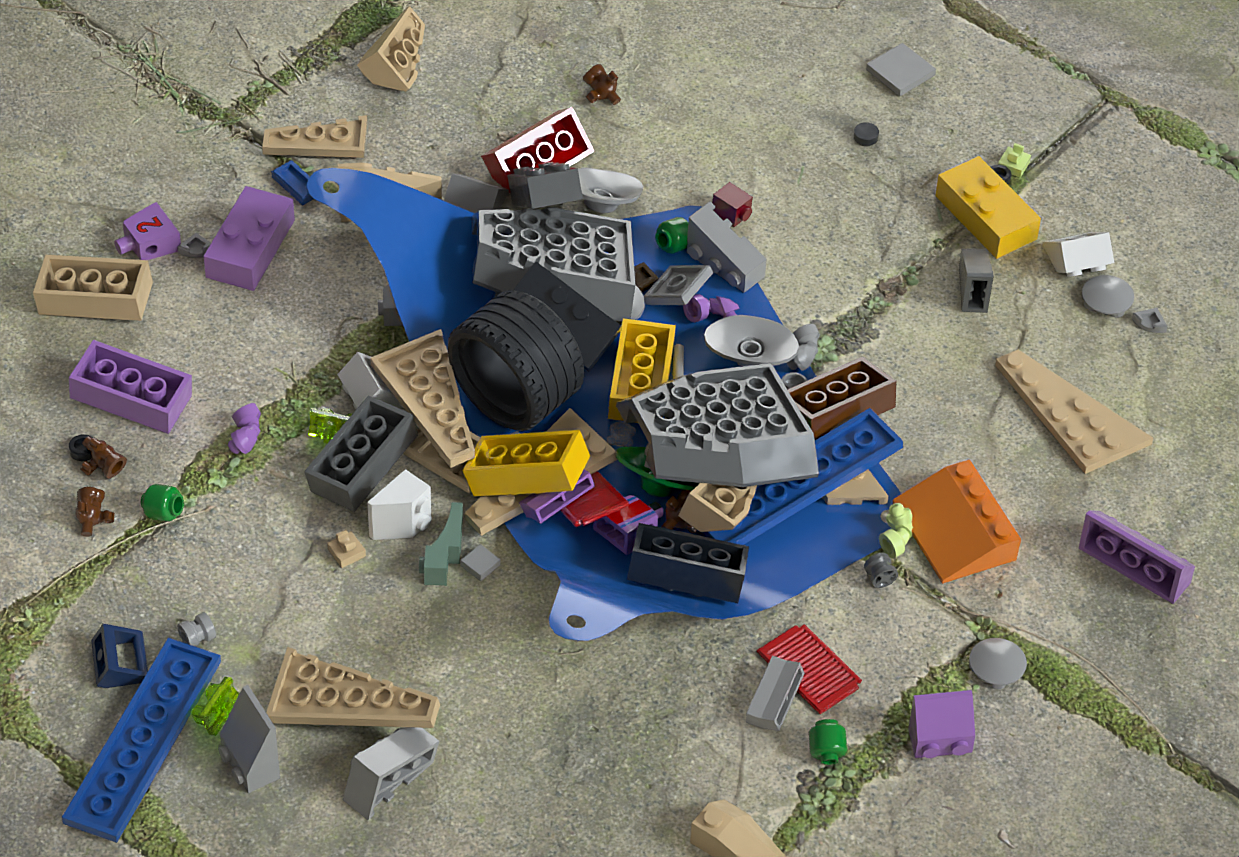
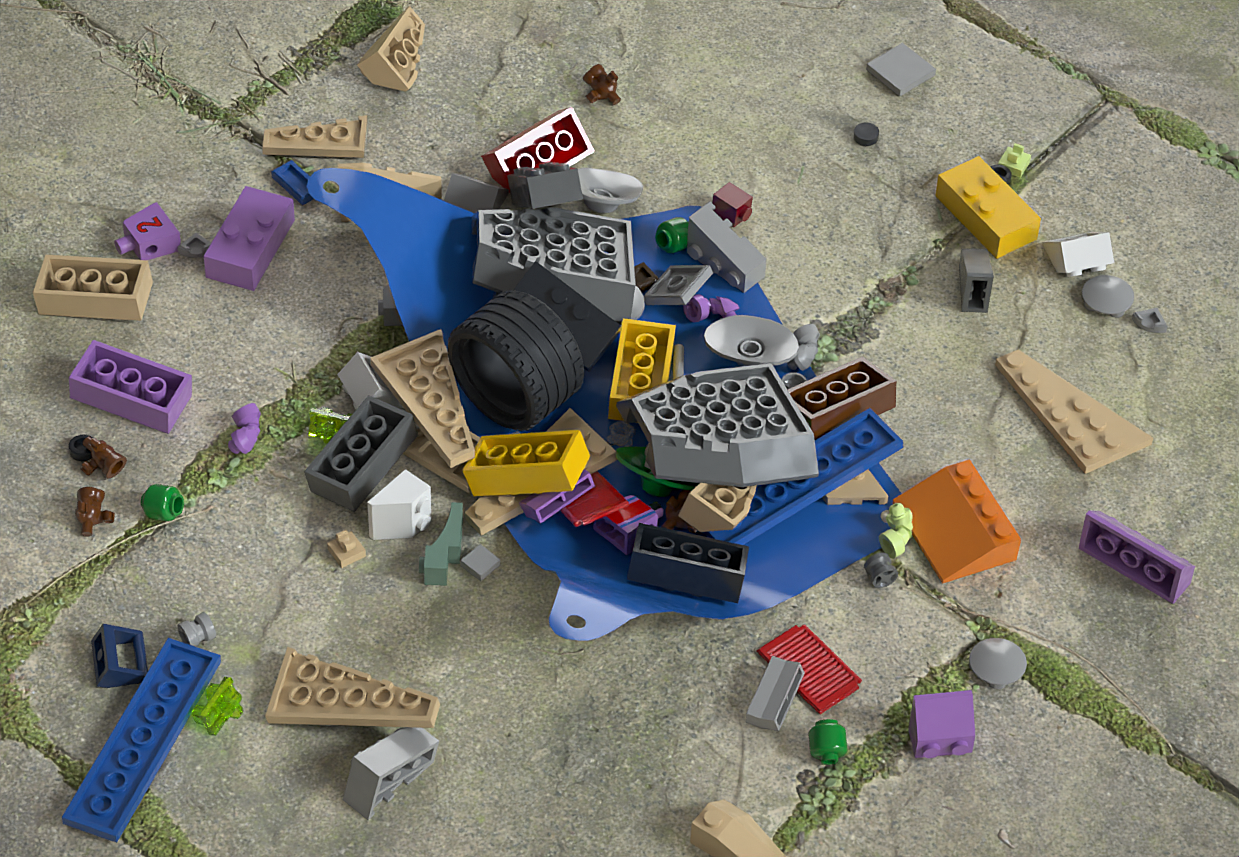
light grey slope [218,685,280,793] -> none

